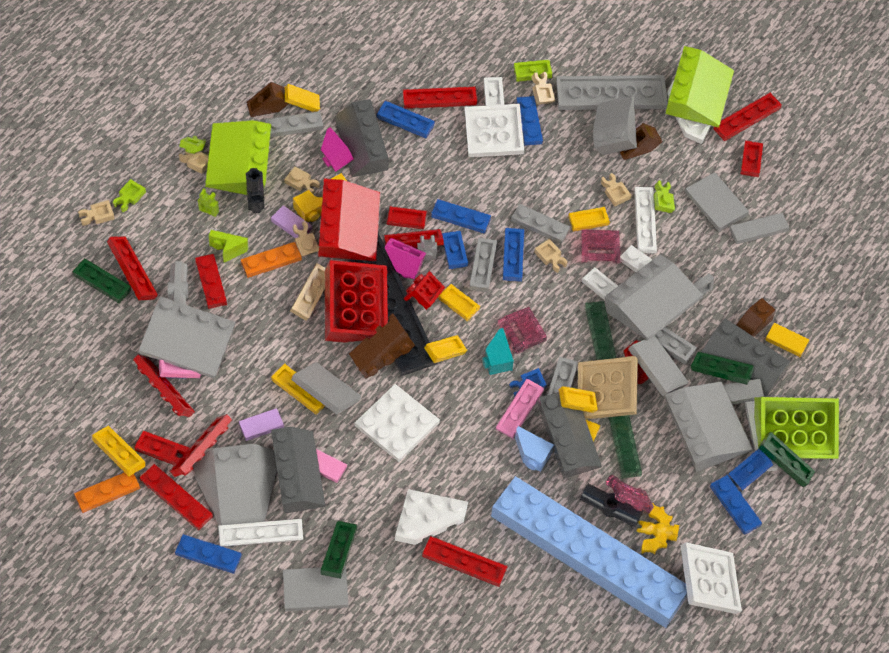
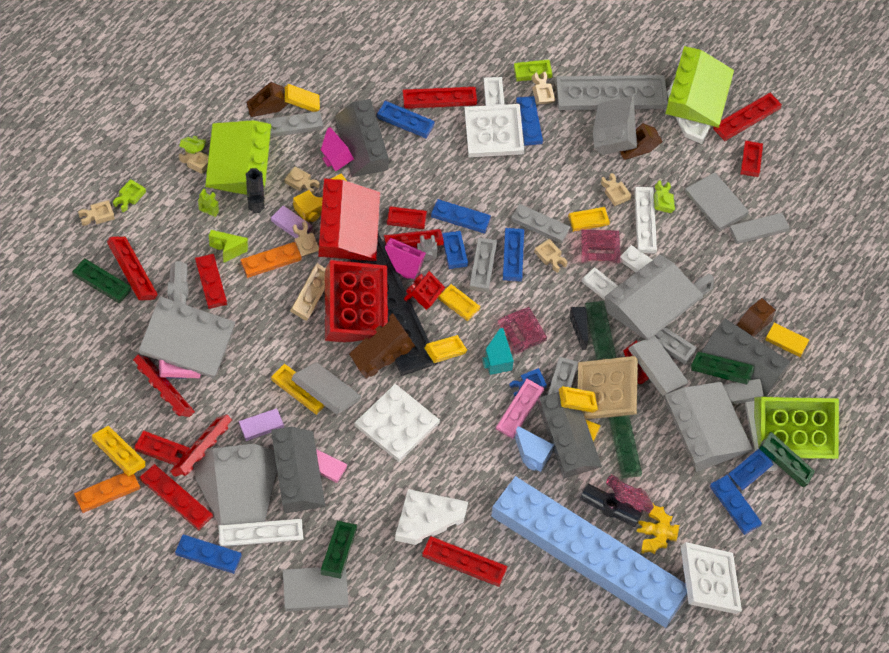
none -> black slope [569,307,588,350]

